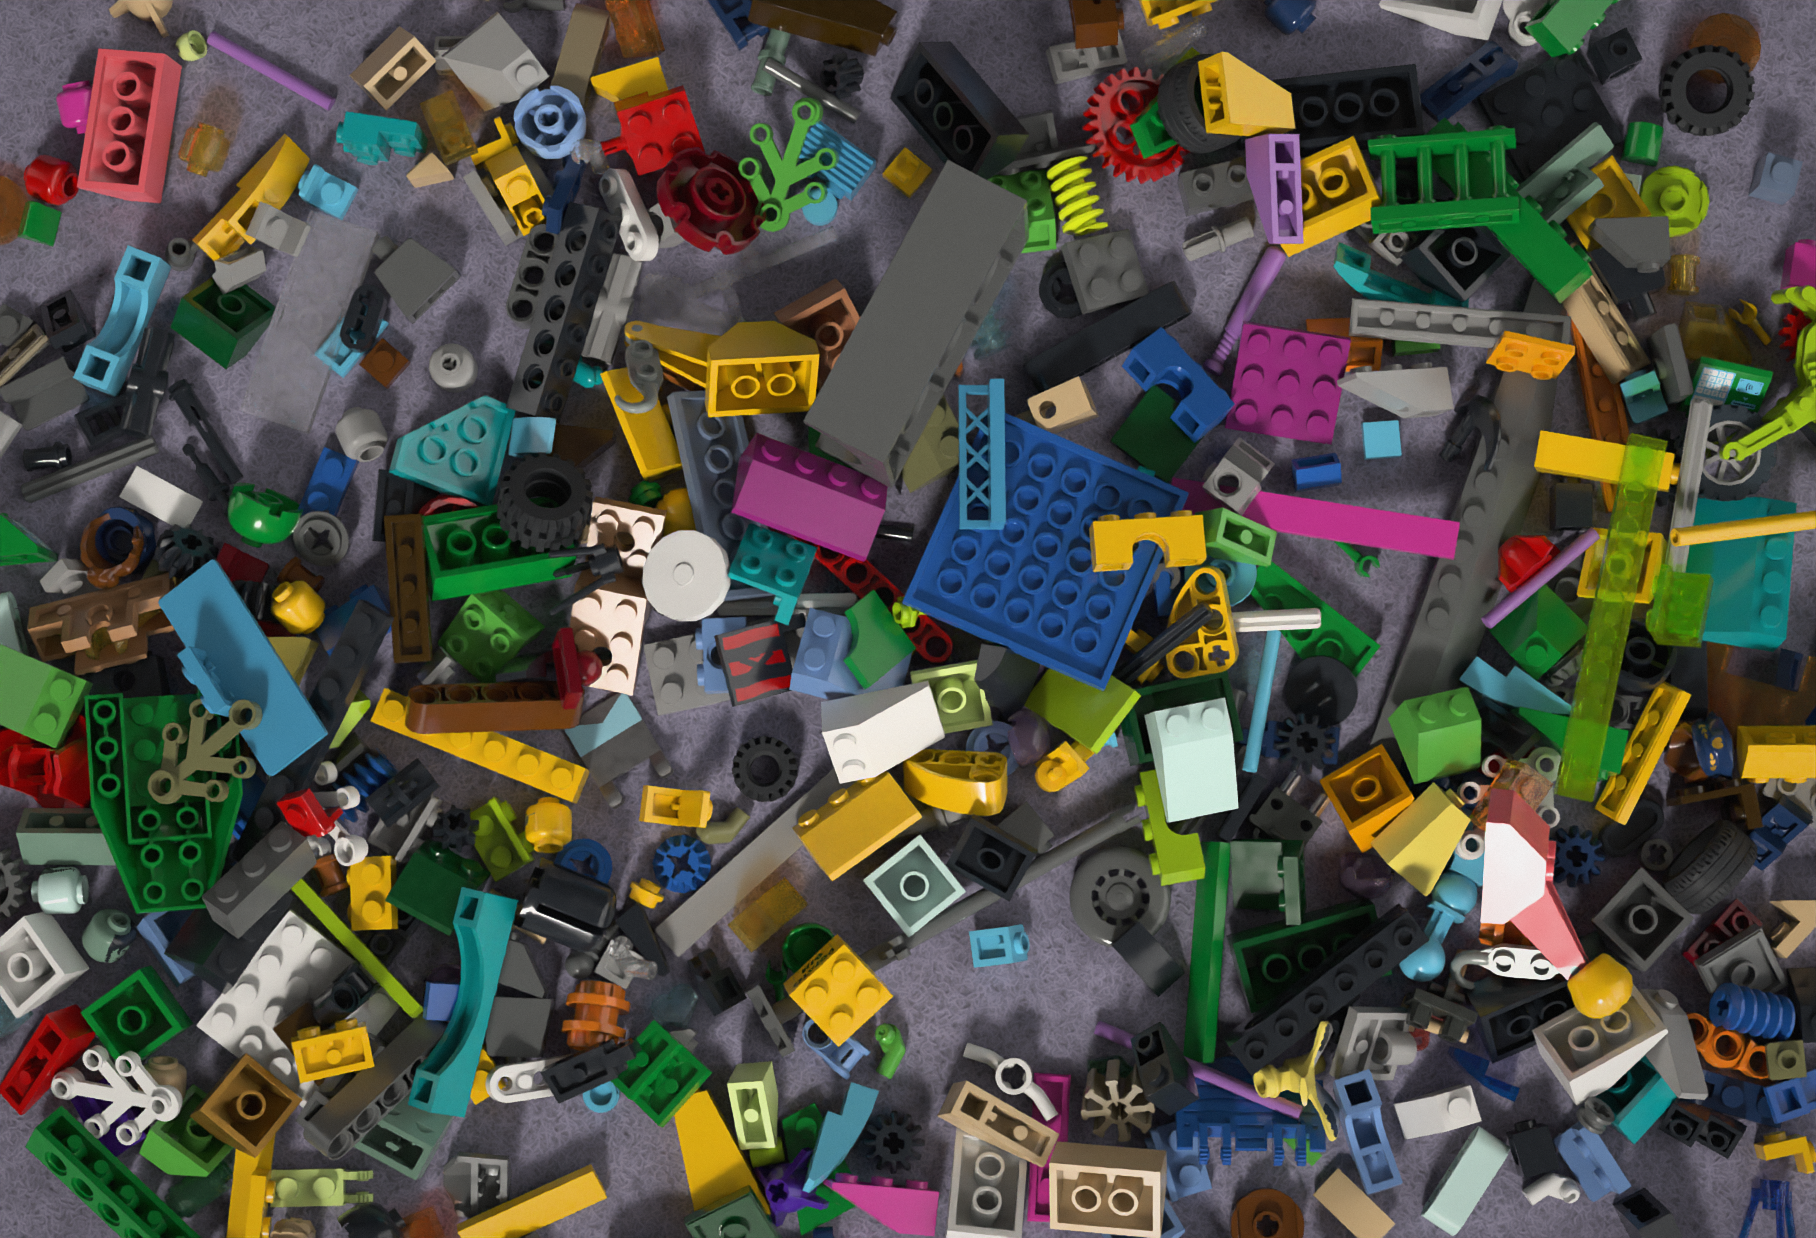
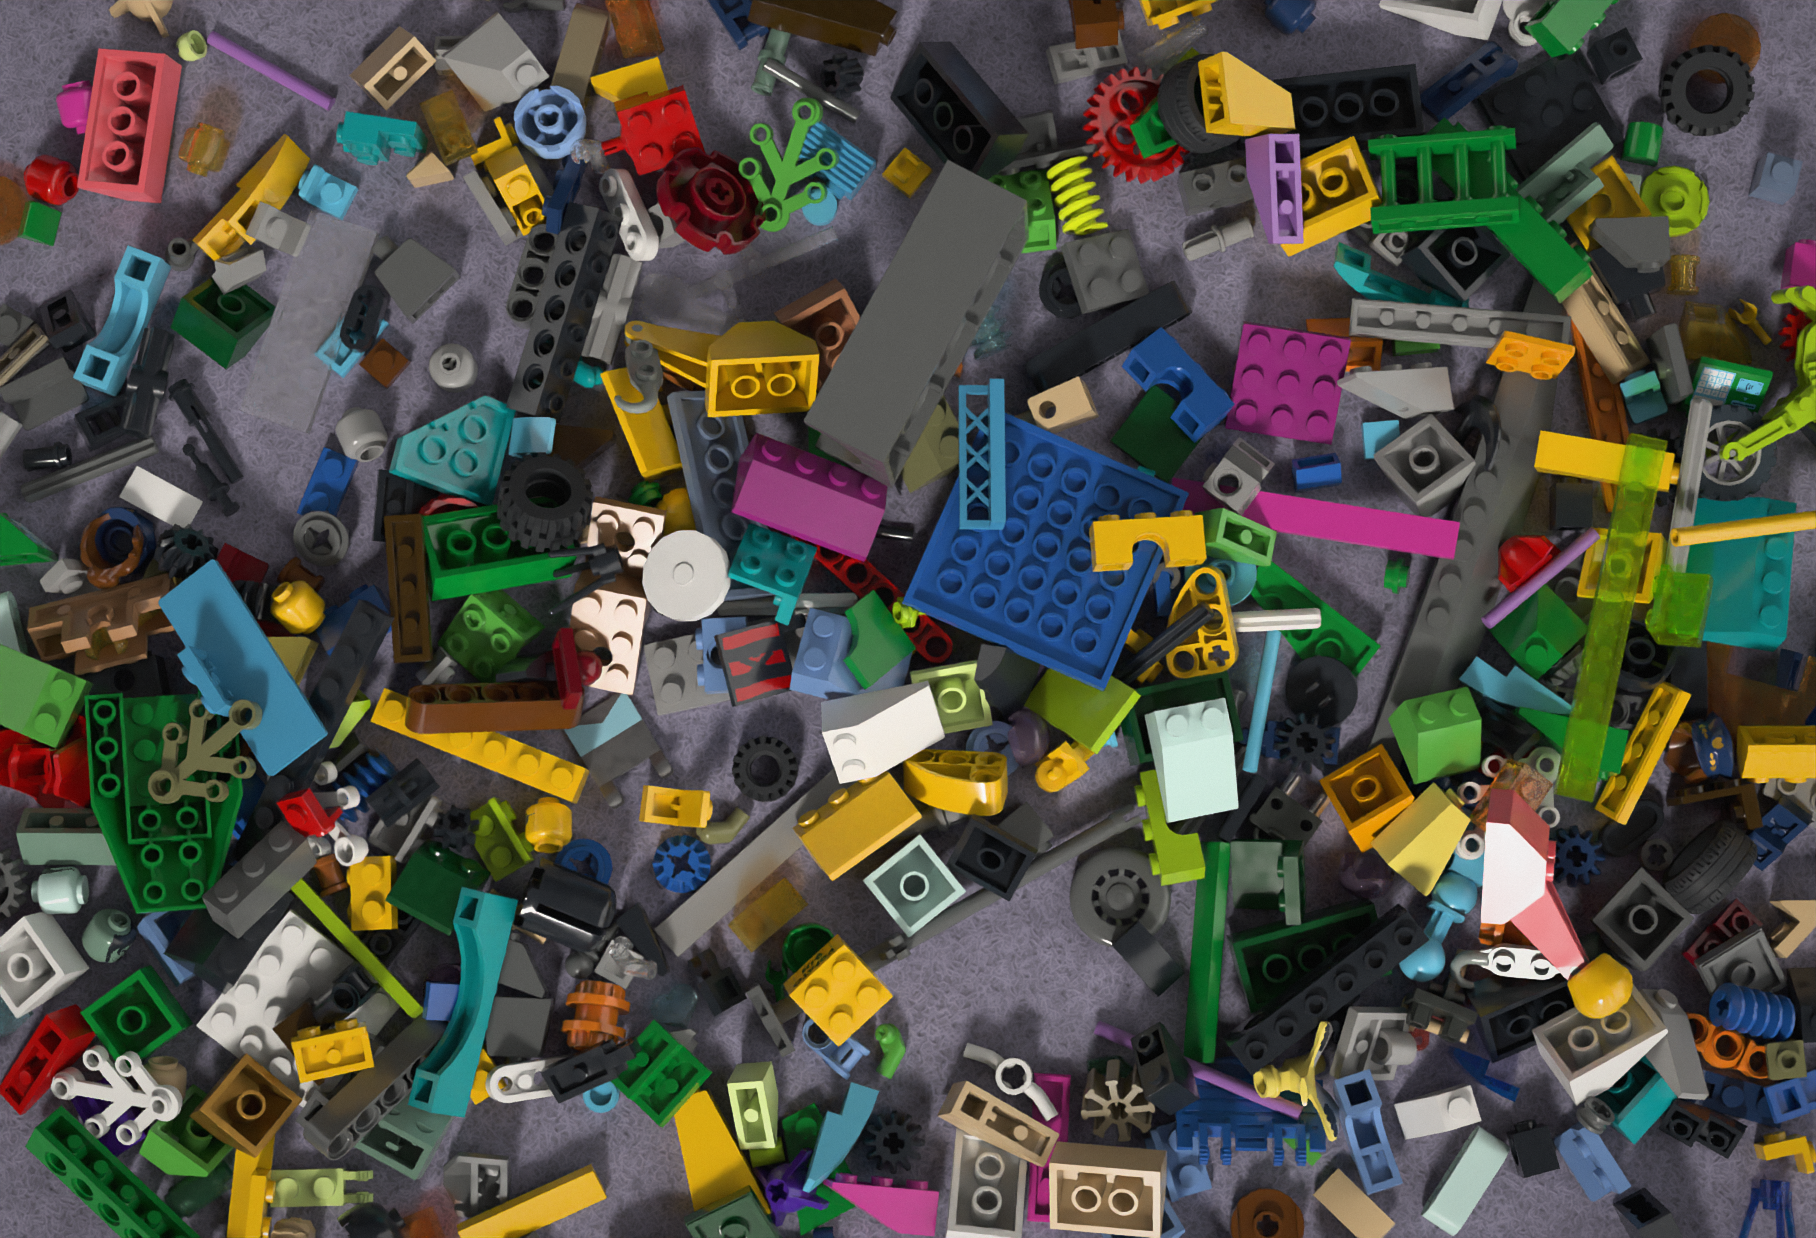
green cylinder [227,482,303,548] -> none
yellow plate [629,878,664,909] -> none
medium azure bracket [969,924,1030,968] -> none
medium lavender piece [1202,246,1286,376] -> none
green hand [1334,541,1380,577] -> none
white arm [1522,1172,1580,1206] -> none
none -> light grey slope [1373,414,1476,517]
none -> green plate [1384,558,1410,594]

